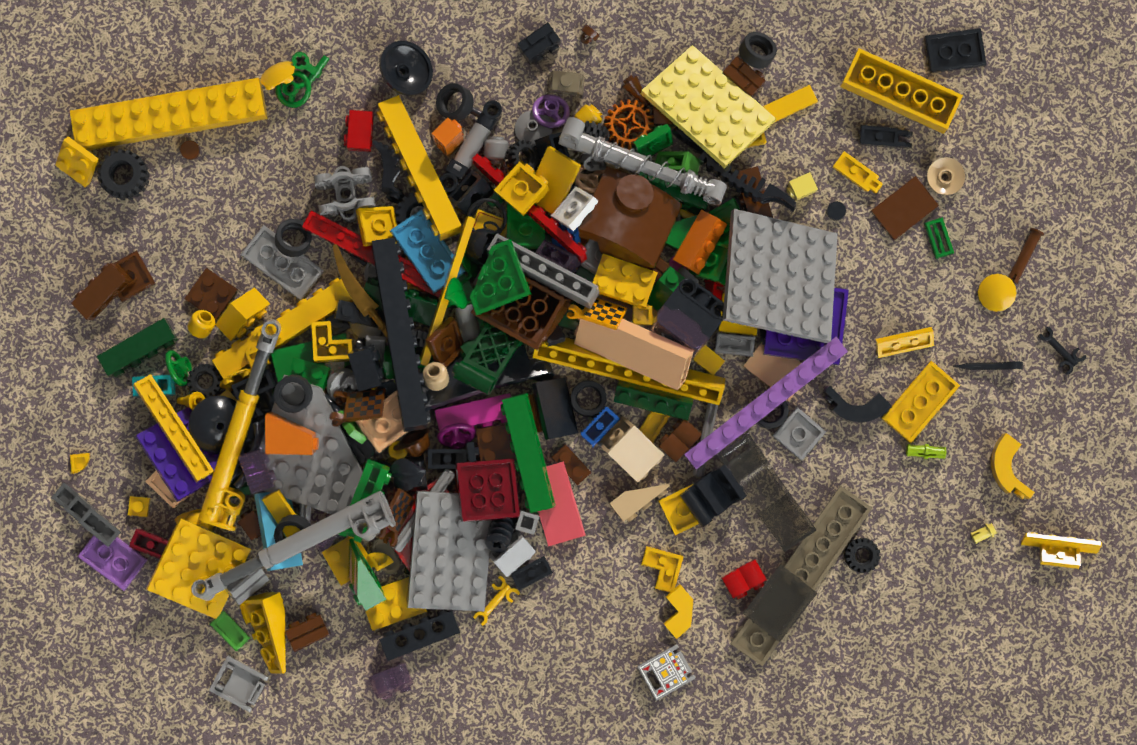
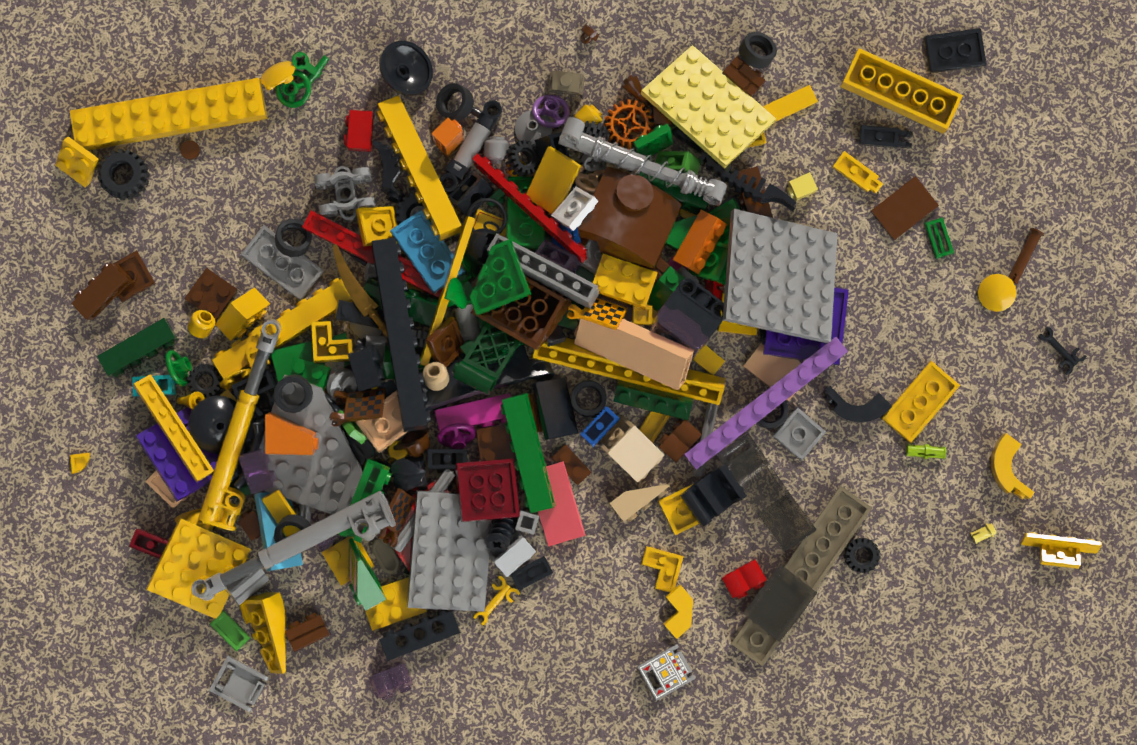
dark grey slope [51,482,121,547] -> none
medium lavender tile [77,535,148,591] -> none
yellow plate [128,496,150,517] -> none
black plate [324,314,350,336] -> none
yellow tile [368,552,394,572] -> none
black plate [466,442,480,462] -> none
yellow plate [494,161,550,216] -> none
black brick [517,22,561,65] -> none
light grey plate [715,333,755,357] -> none
black tile [826,201,846,221] -> none
yellow plate [875,327,934,358] -> none
tan dish [927,157,965,195] -> none
black piece [953,361,1023,370] -> none

